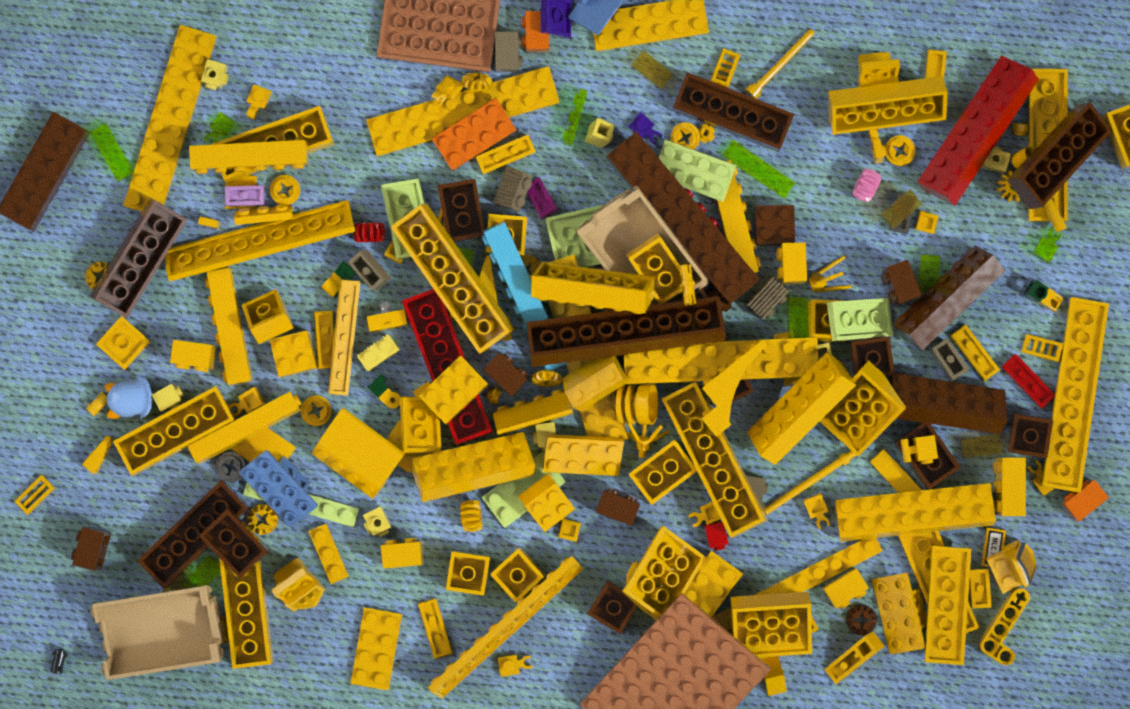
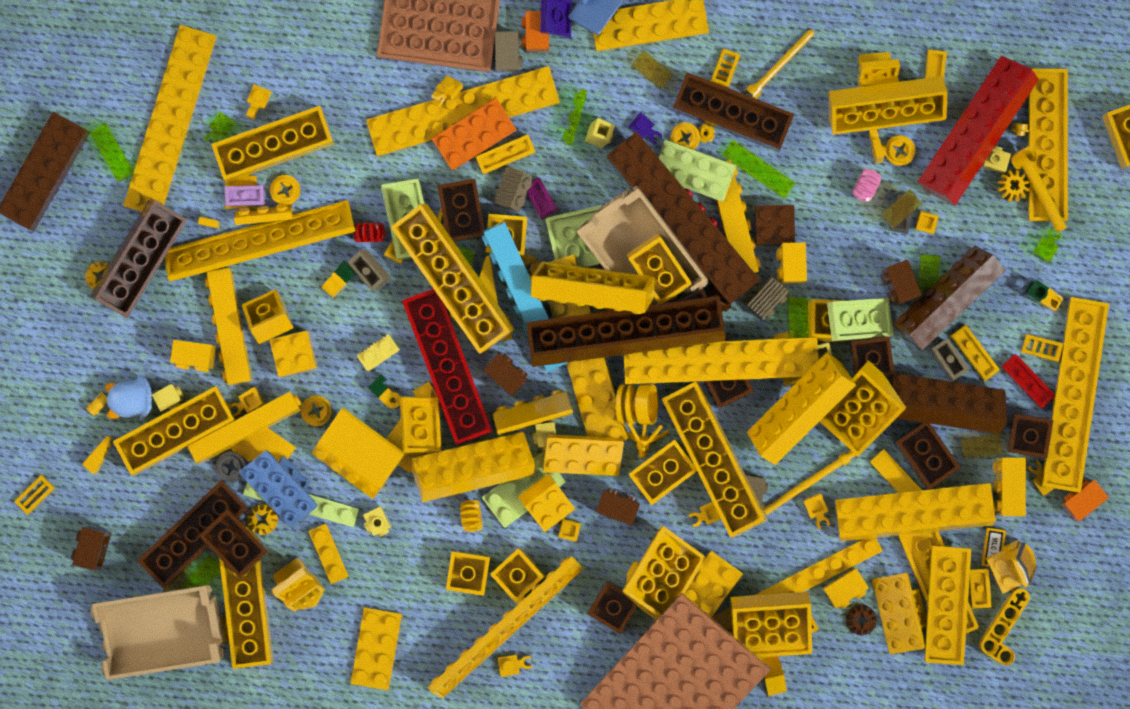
black pin [50,648,68,674] -> none
yellow plate [96,316,151,370] -> none
yellow brick [189,140,308,174] -> none
light yellow brick [201,59,229,91] -> none
yellow tile [314,310,335,369] -> none
yellow tile [328,279,360,396] -> none
yellow piece [367,300,408,332] -> none
yellow brick [381,537,424,569] -> none
yellow tile [418,598,453,659] -> none
yellow brick [419,356,488,425] -> none
yellow gear [461,72,492,91] -> none
yellow plate [487,387,503,405] -> none
yellow gear [532,370,562,387] -> none
yellow slope [562,356,629,411] -> none
yellow pin [679,264,697,305] -> none
yellow arch [701,339,768,437] -> none
red brick [704,521,729,551] -> none
yellow plant [808,256,852,294] -> none
yellow slope [824,631,885,685] -> none
yellow brick [901,435,938,464] -> none
reddish brown brick [1007,102,1112,209] -> none

